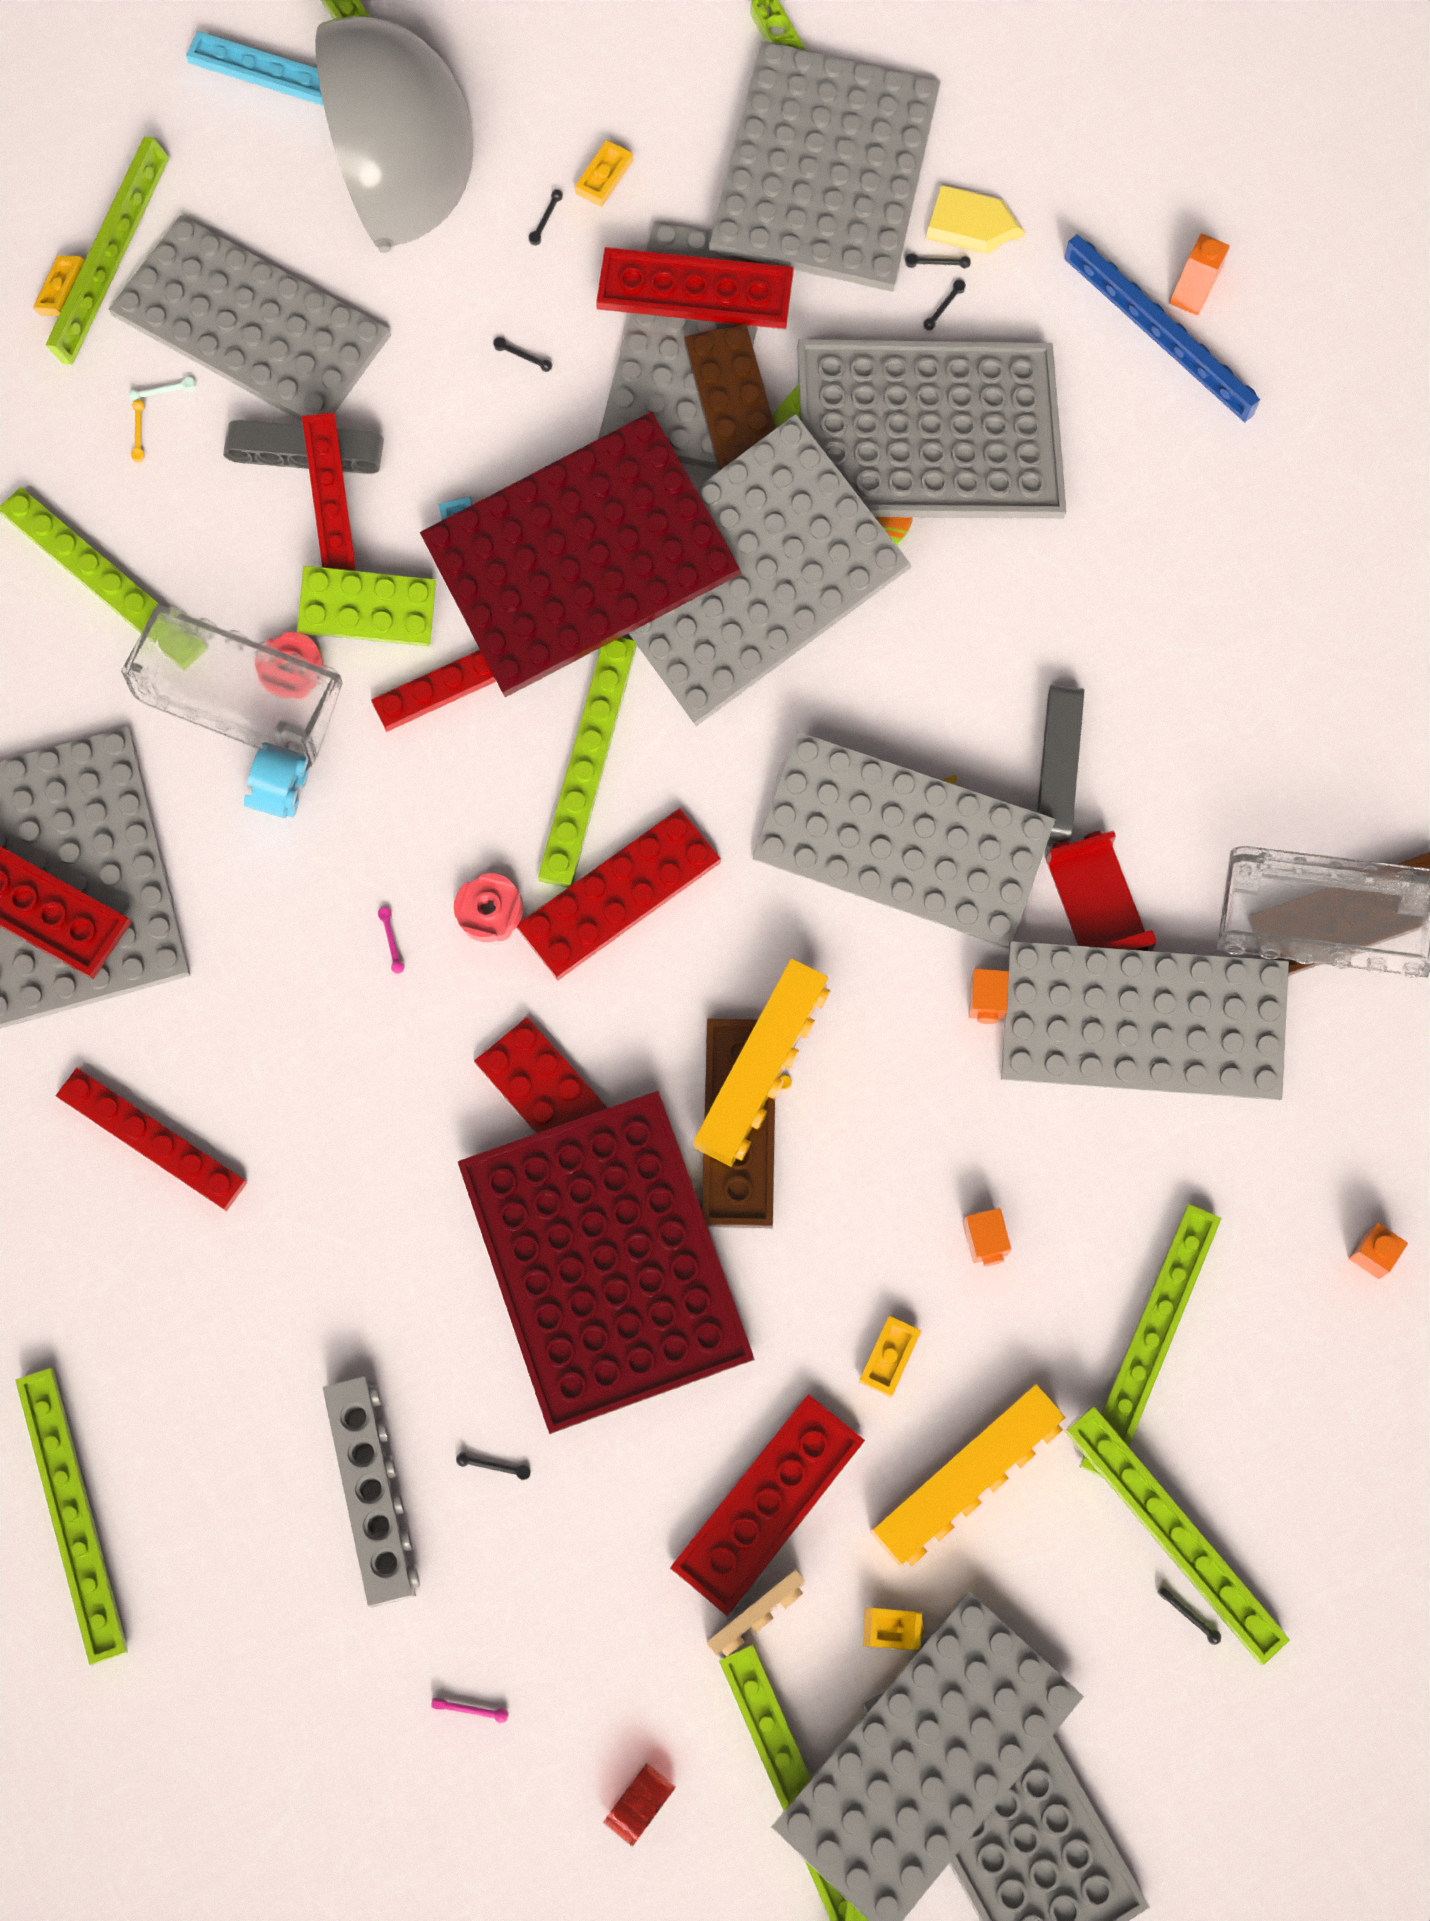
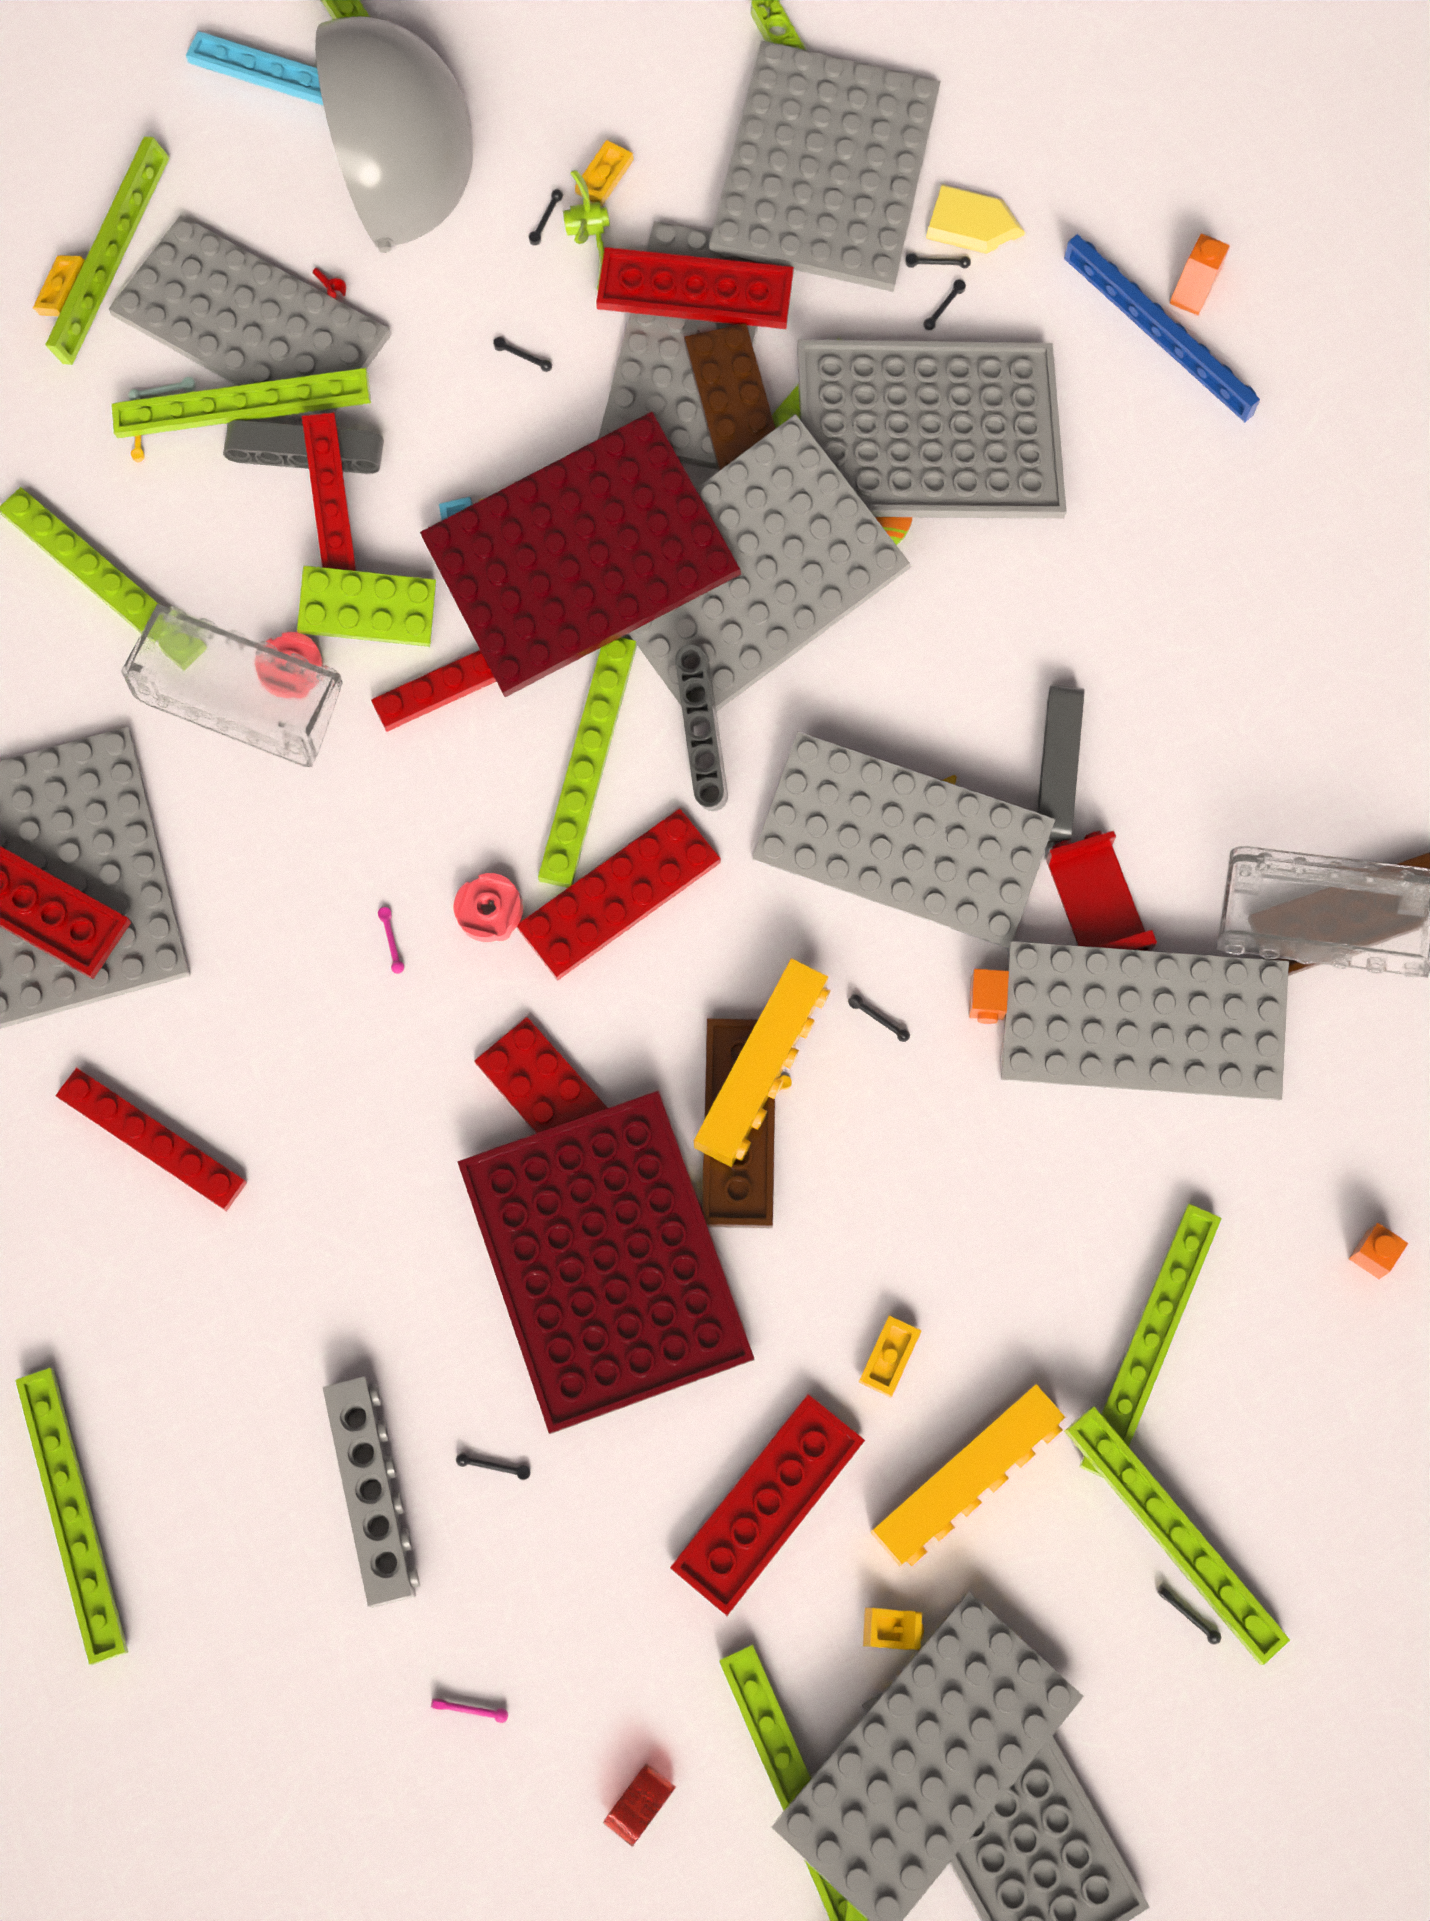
medium azure brick [244,742,310,819] -> none
tan plate [707,1570,805,1657] -> none
orange brick [963,1208,1012,1266] -> none
none -> lime plate [111,368,371,439]
none -> red hand [312,268,346,299]
none -> lime plant [563,170,610,290]
none -> dark grey beam [675,644,728,811]
none -> black hinge [848,994,910,1042]

